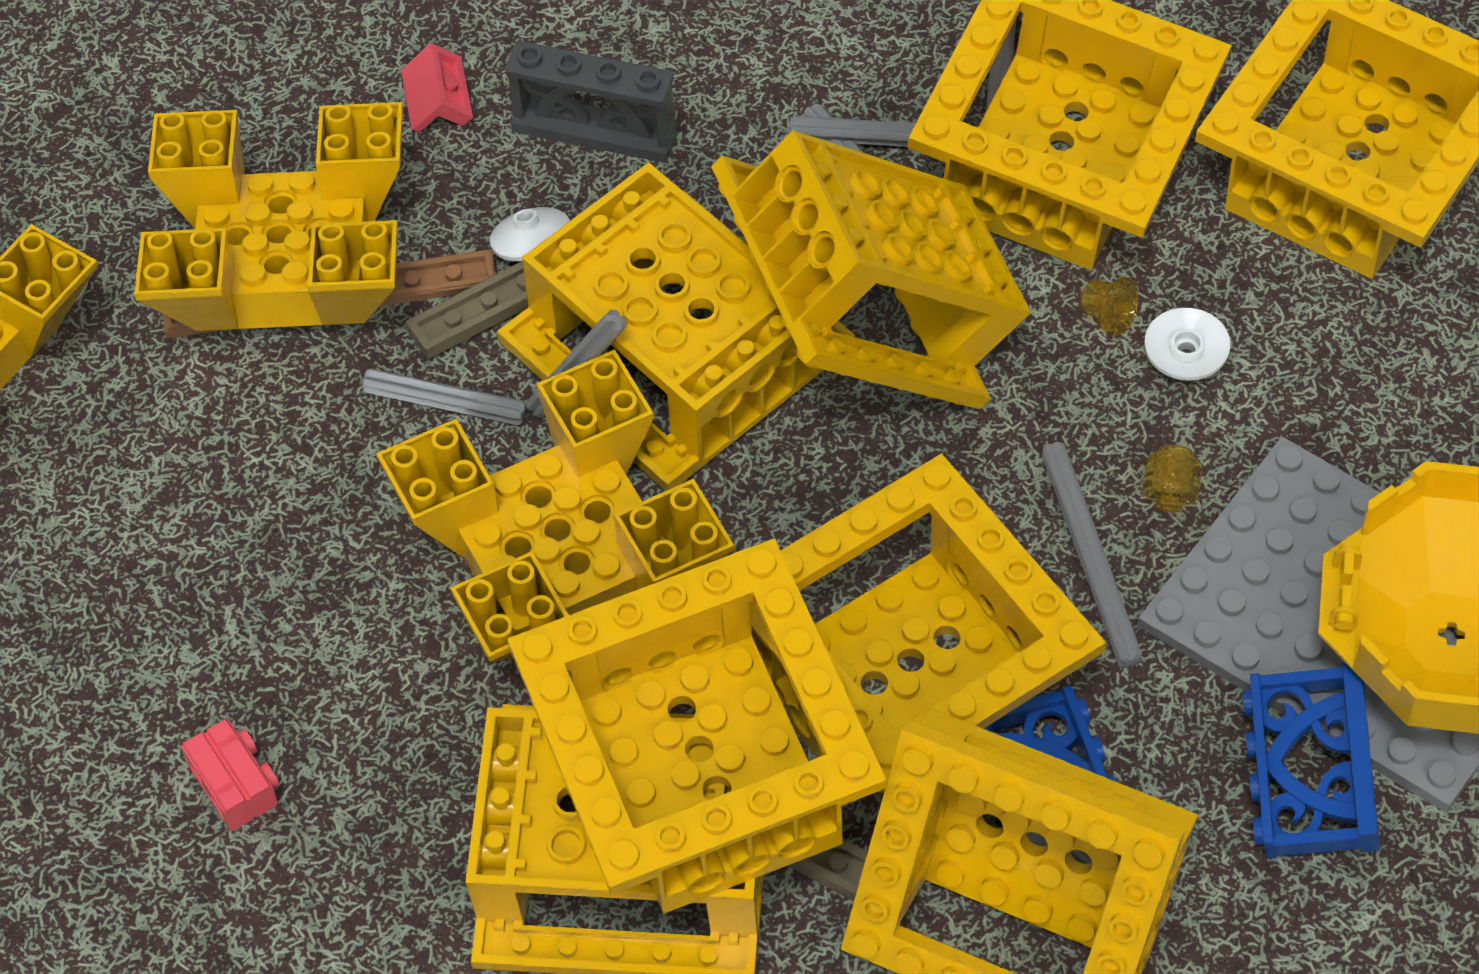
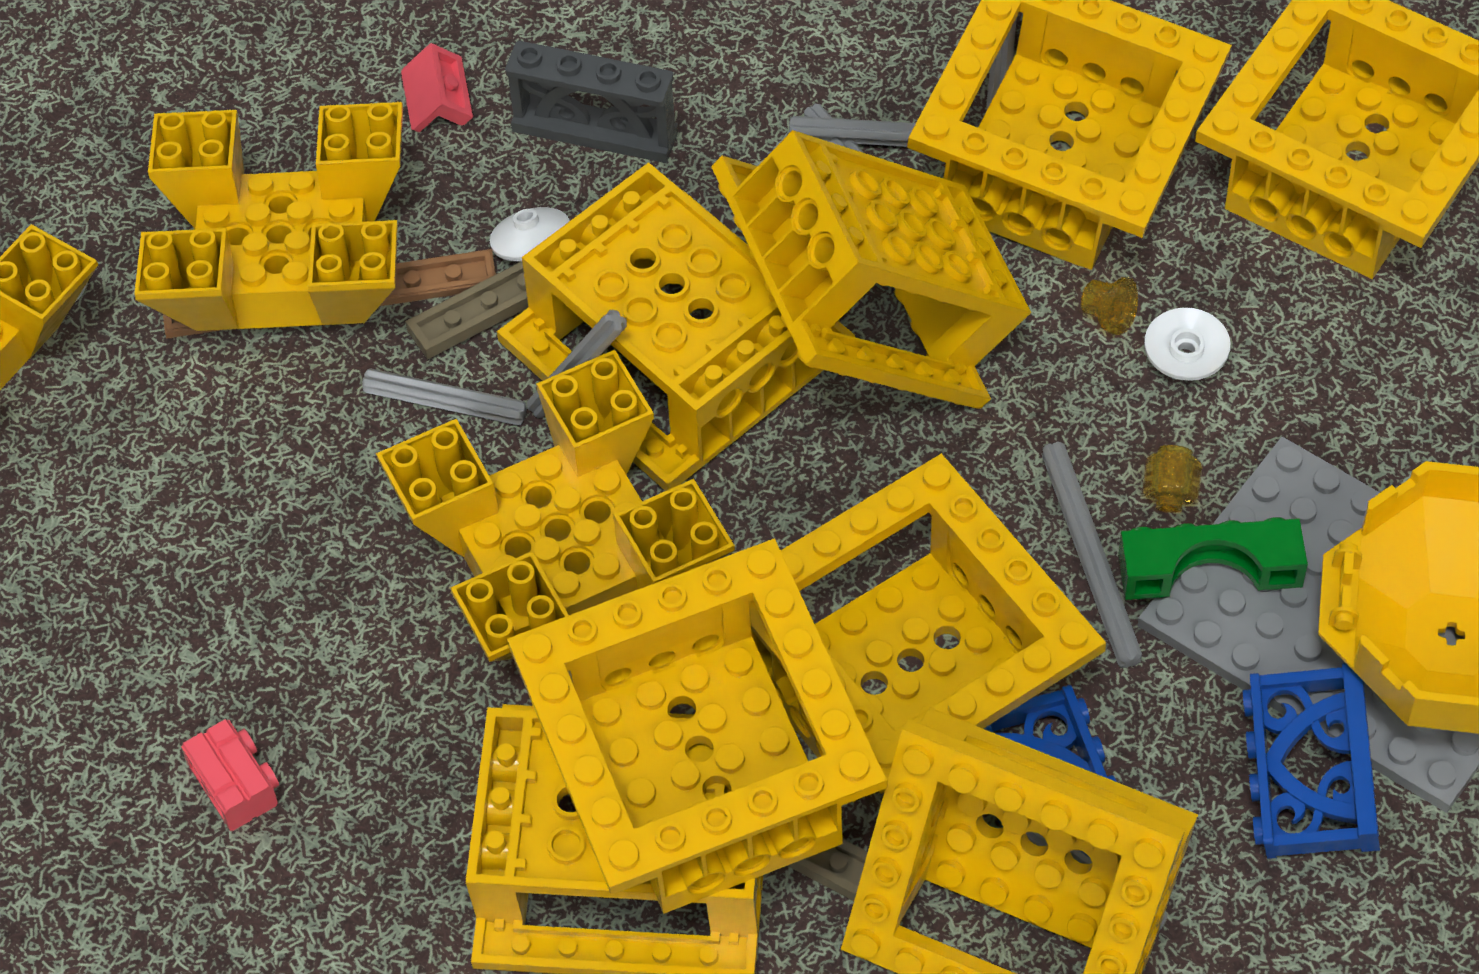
none -> green arch [1118,517,1308,600]

